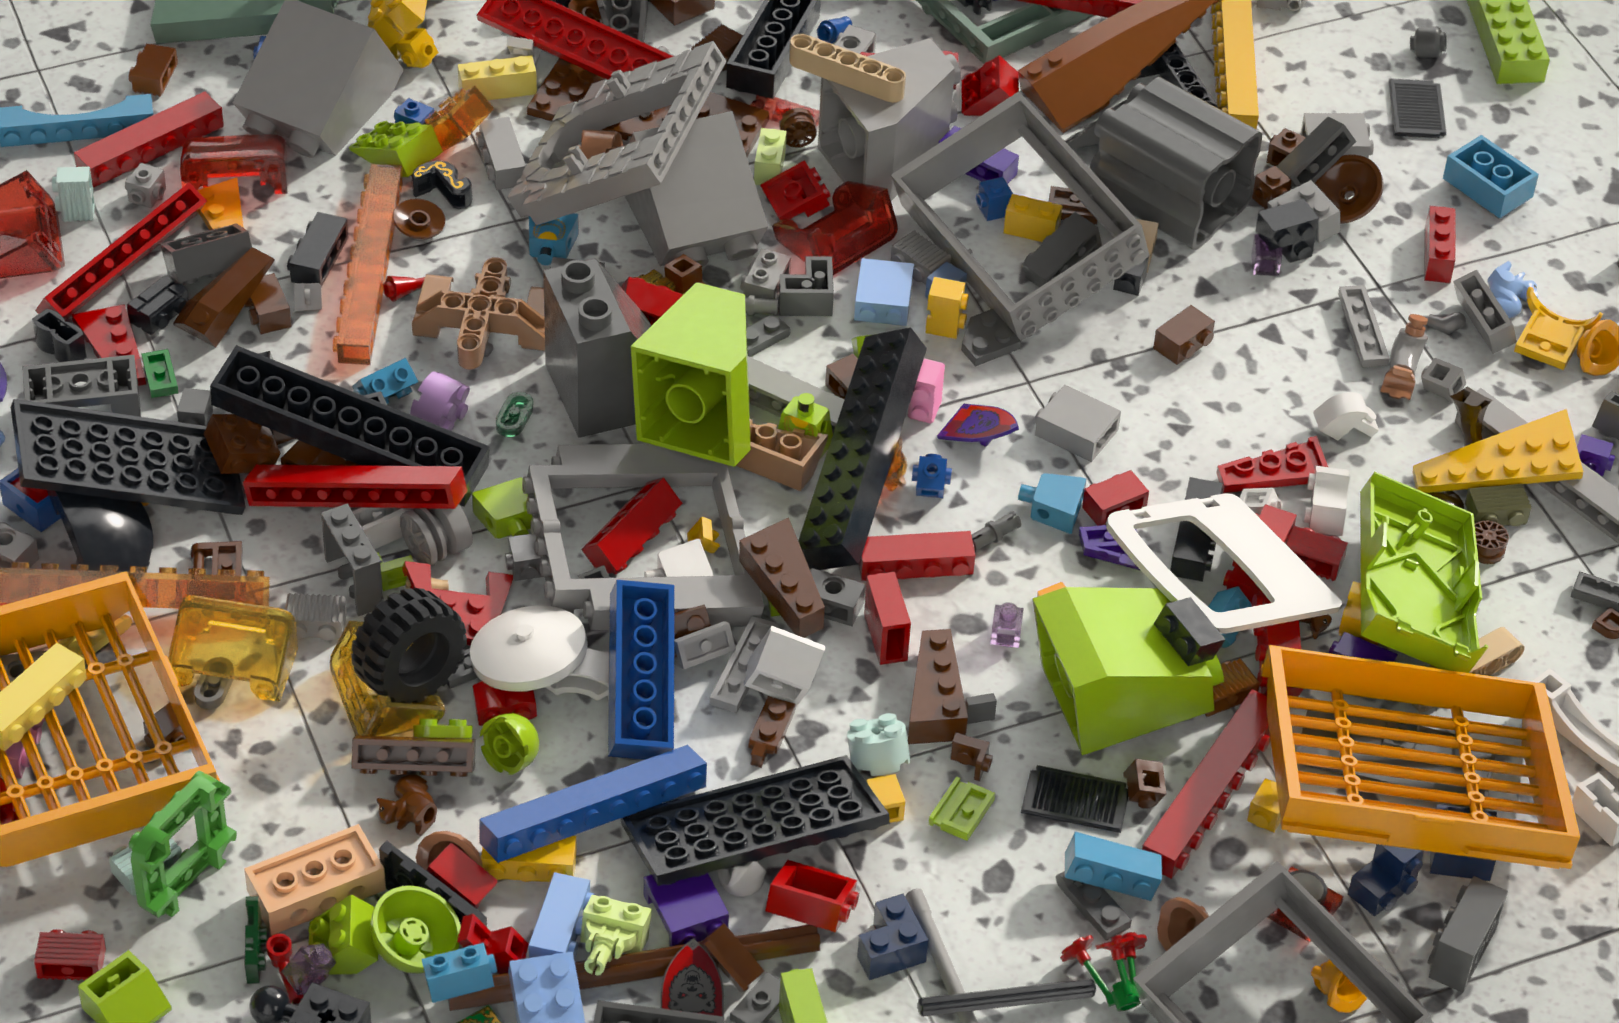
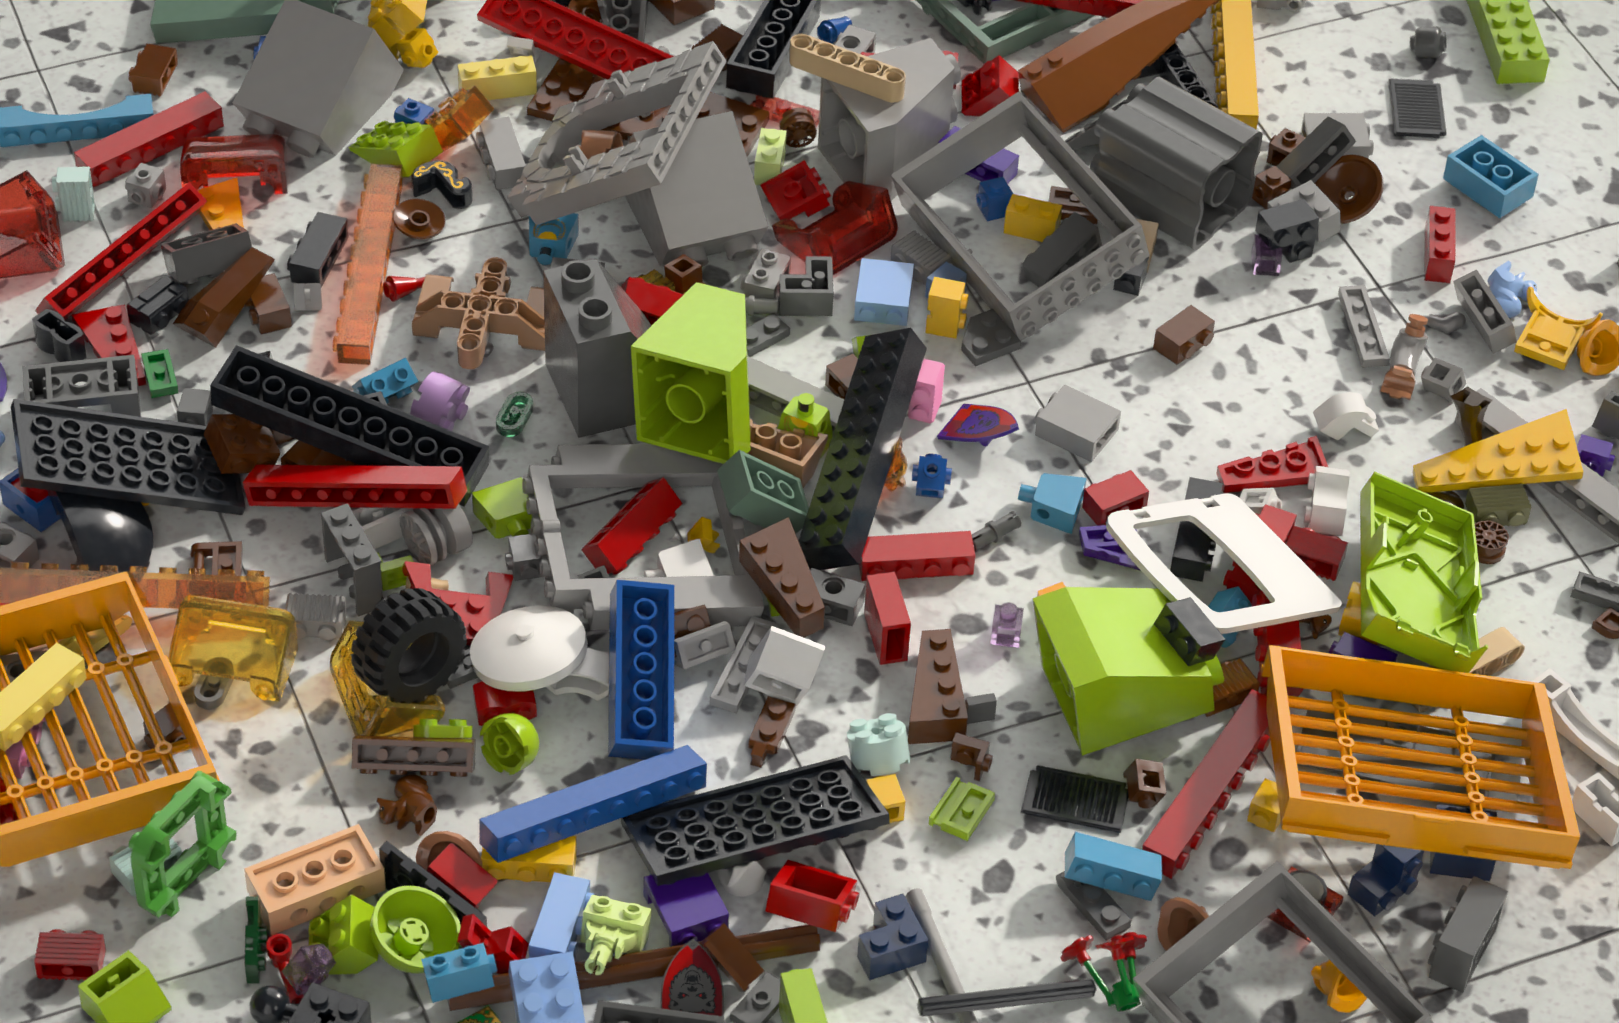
none -> sand green brick [717,450,809,534]

